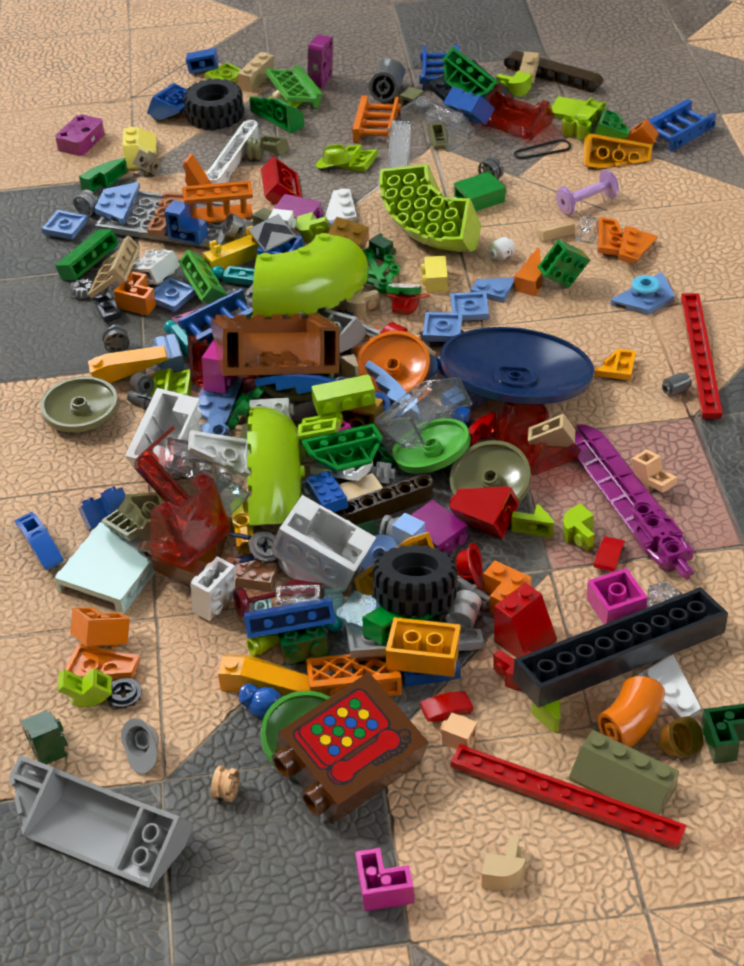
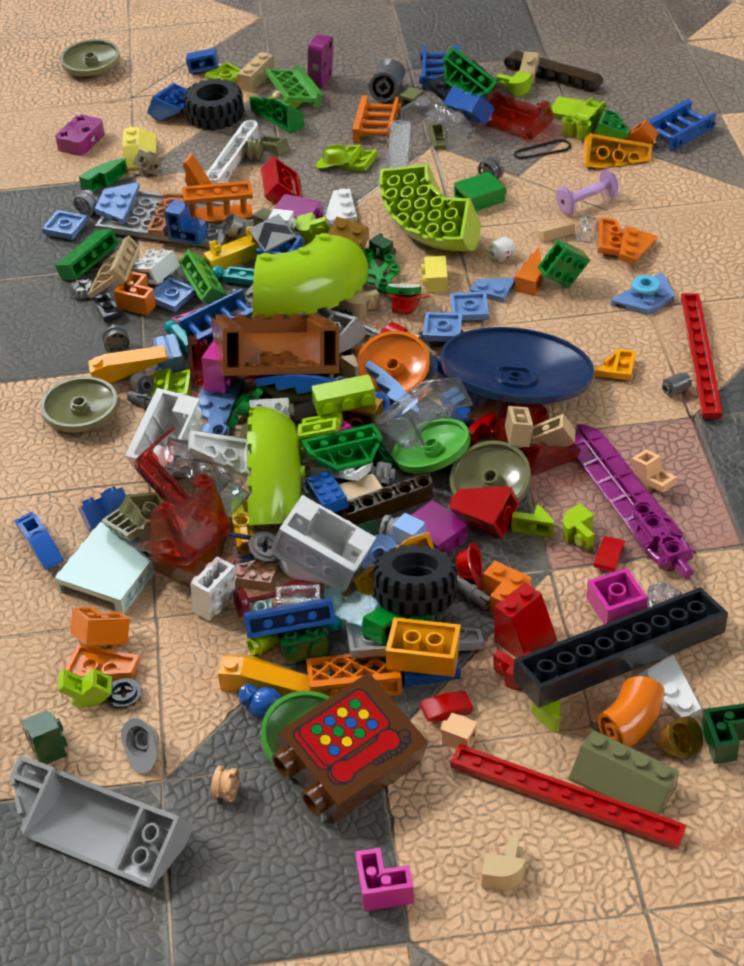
white wheel [446,590,482,628] -> none
none -> olive dish [60,39,120,76]
none -> tan brick [505,406,533,448]

